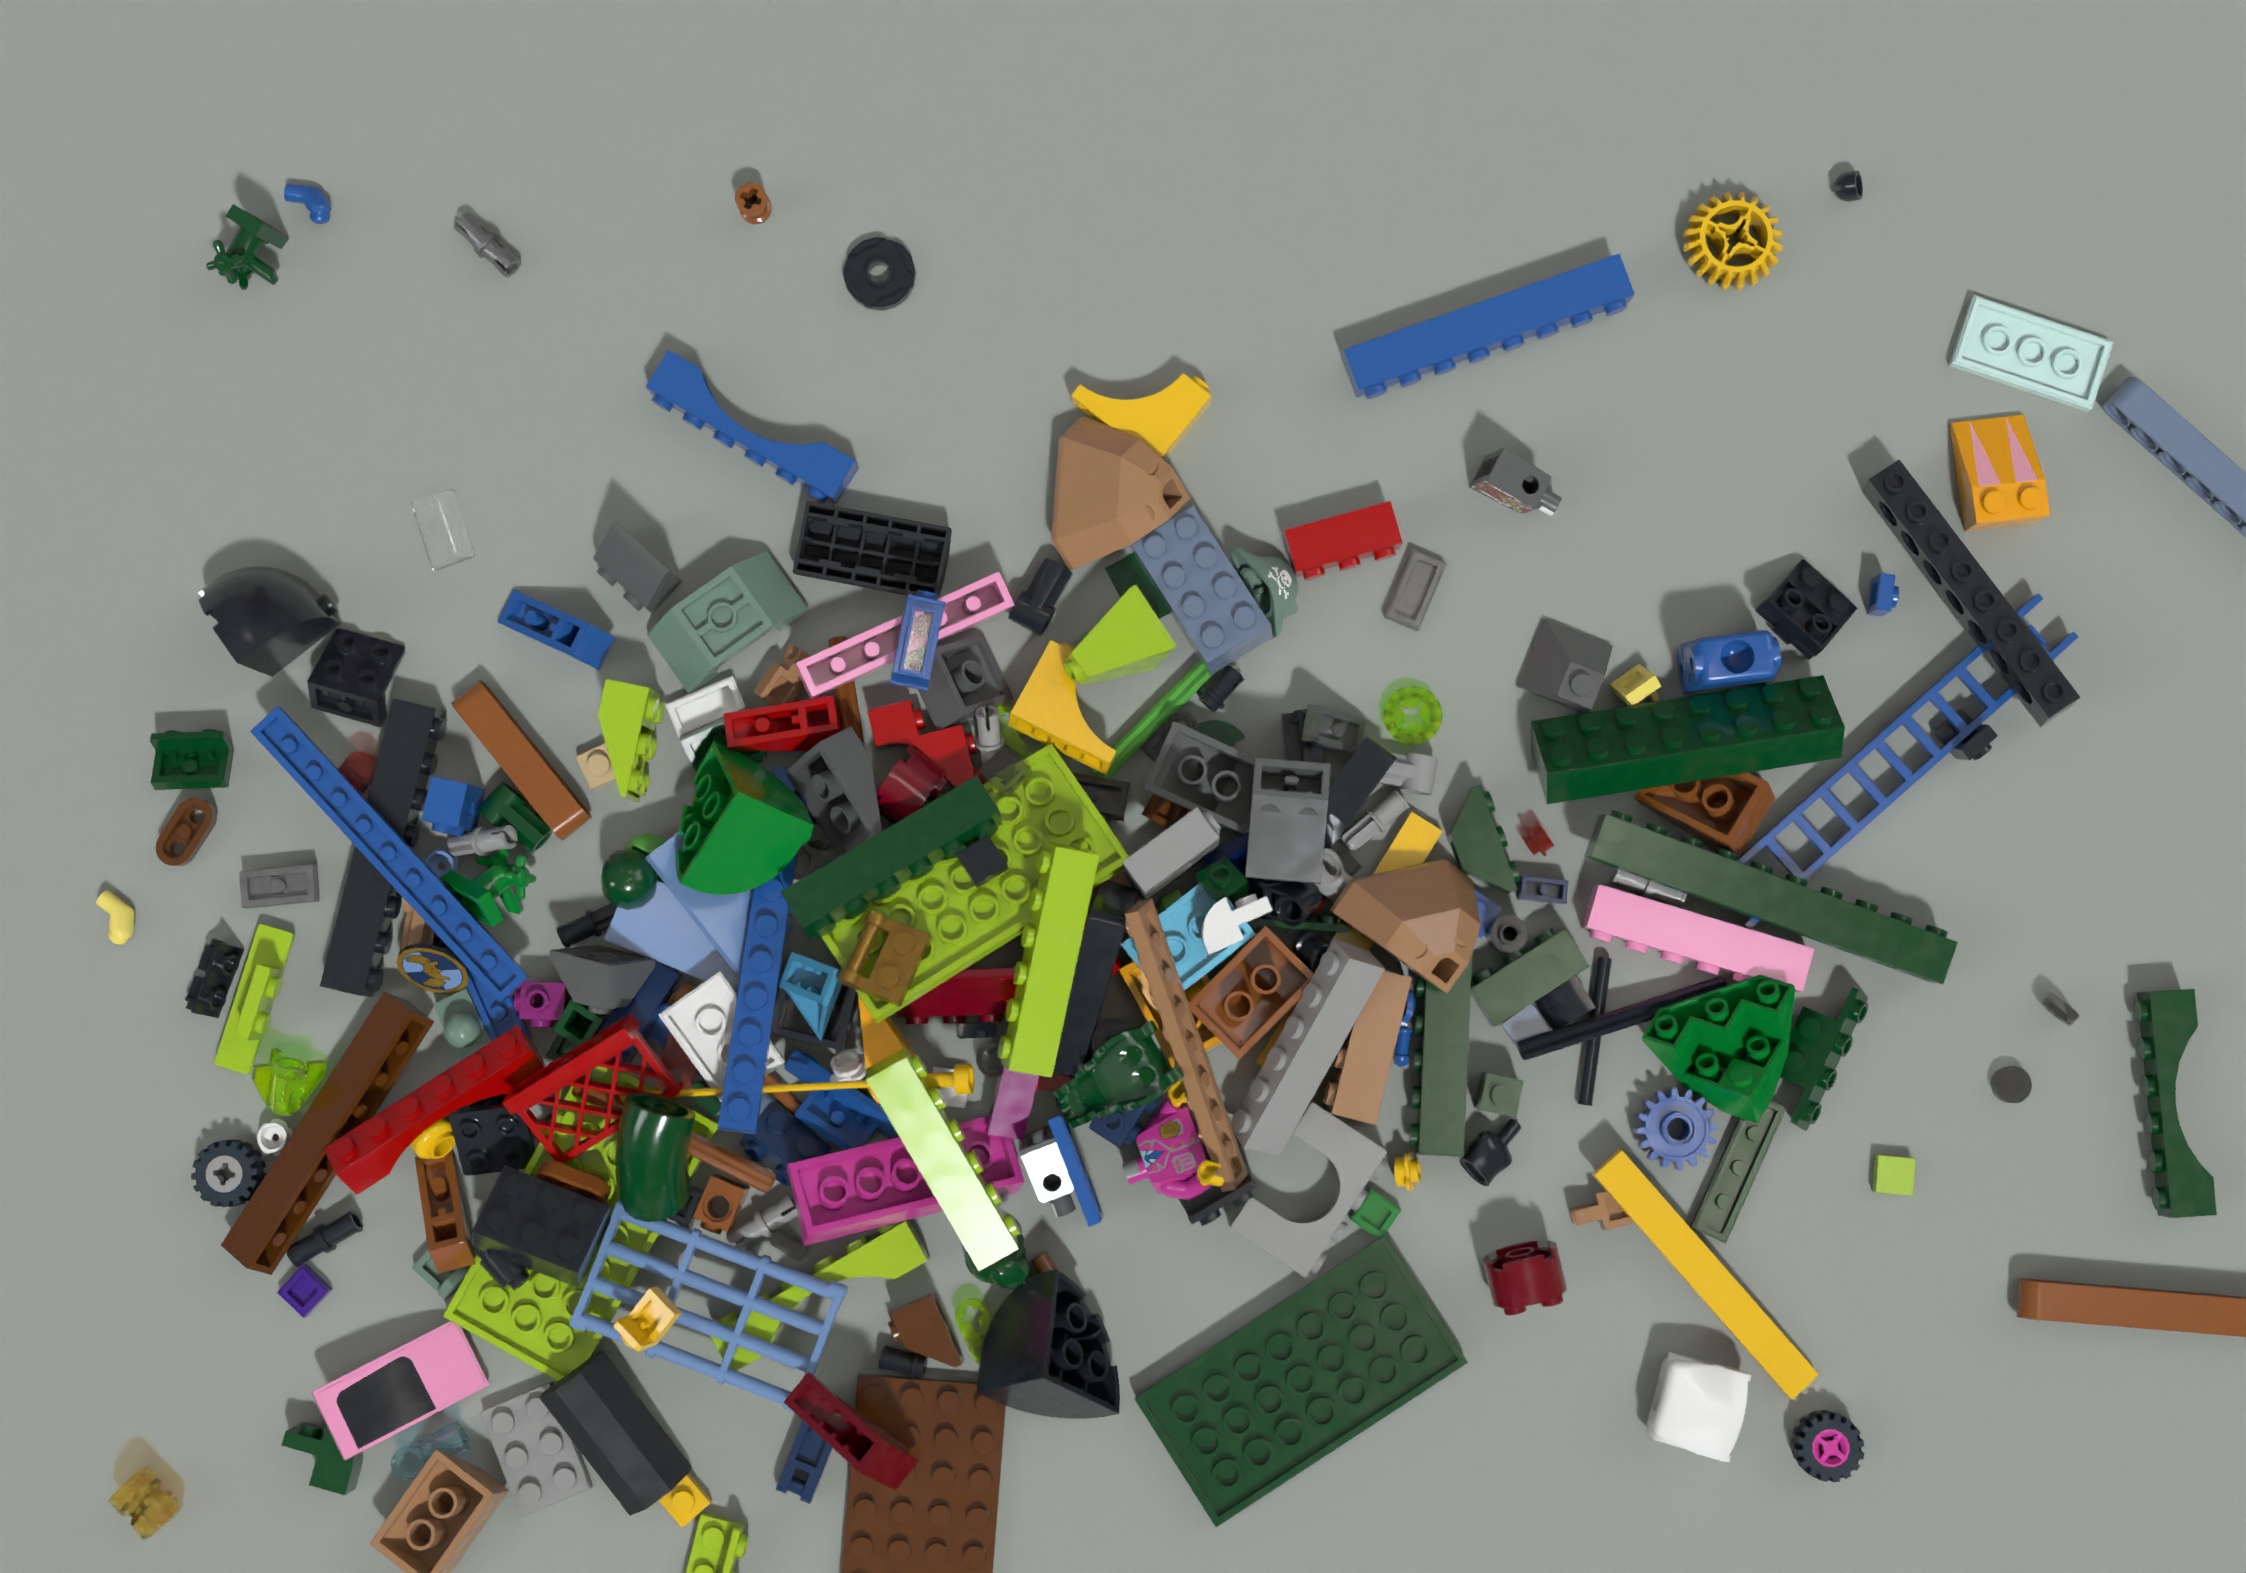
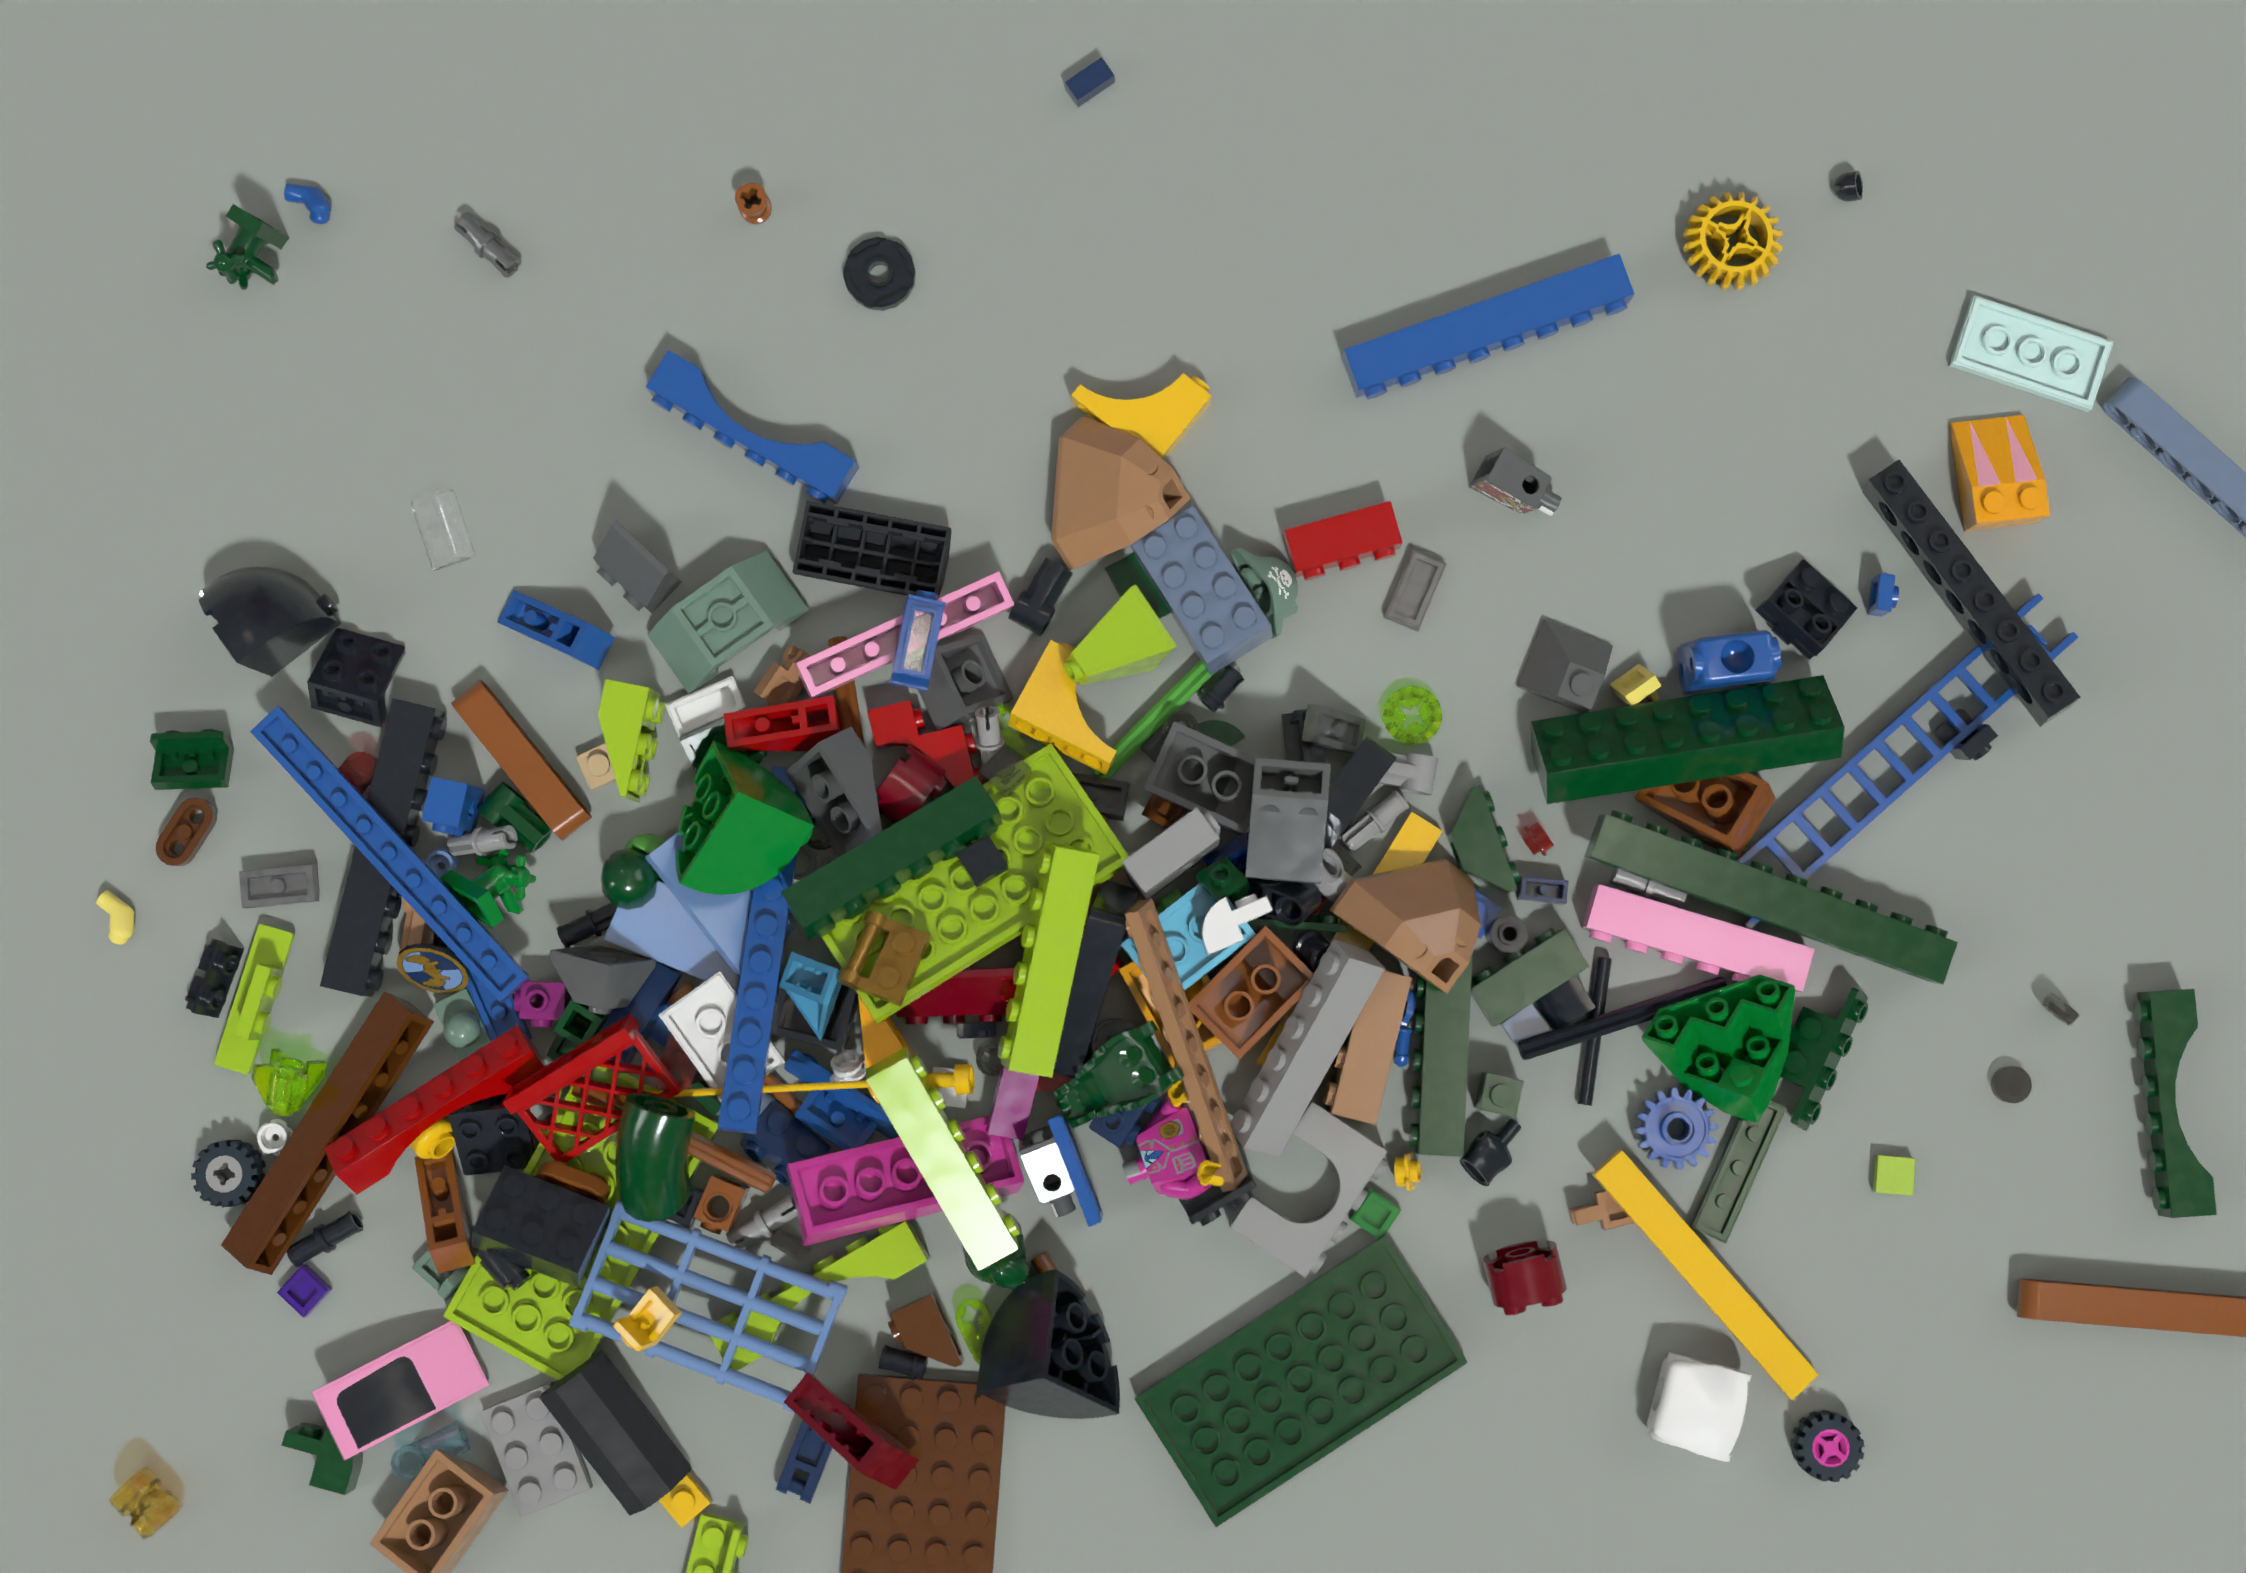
none -> dark blue piece [1065,57,1115,107]

